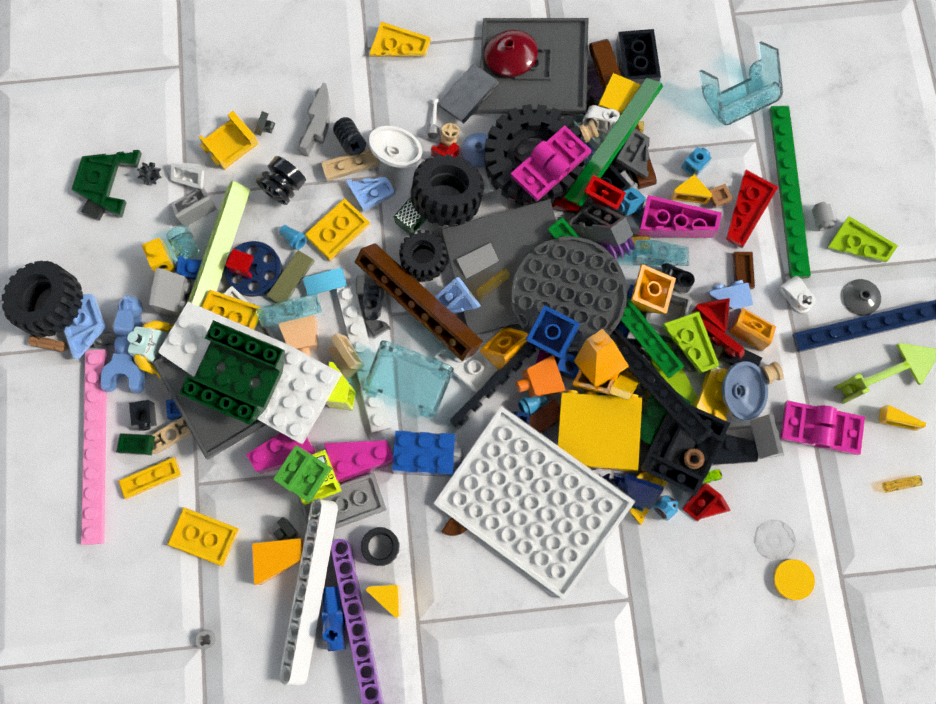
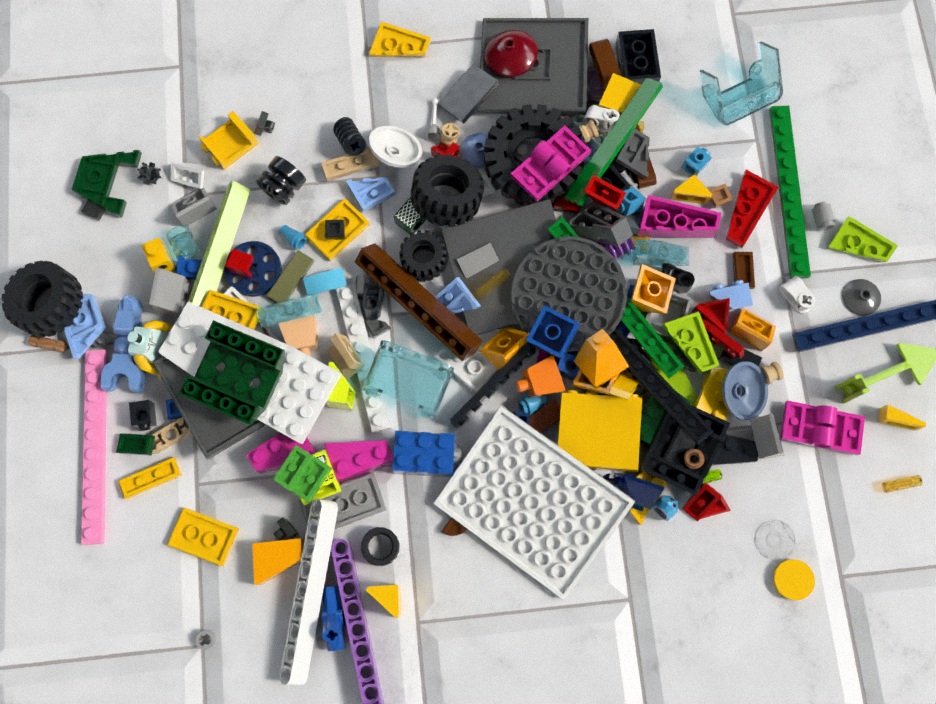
light grey slope [299,83,331,157] -> none
none -> pearl dark grey tile [325,219,345,240]

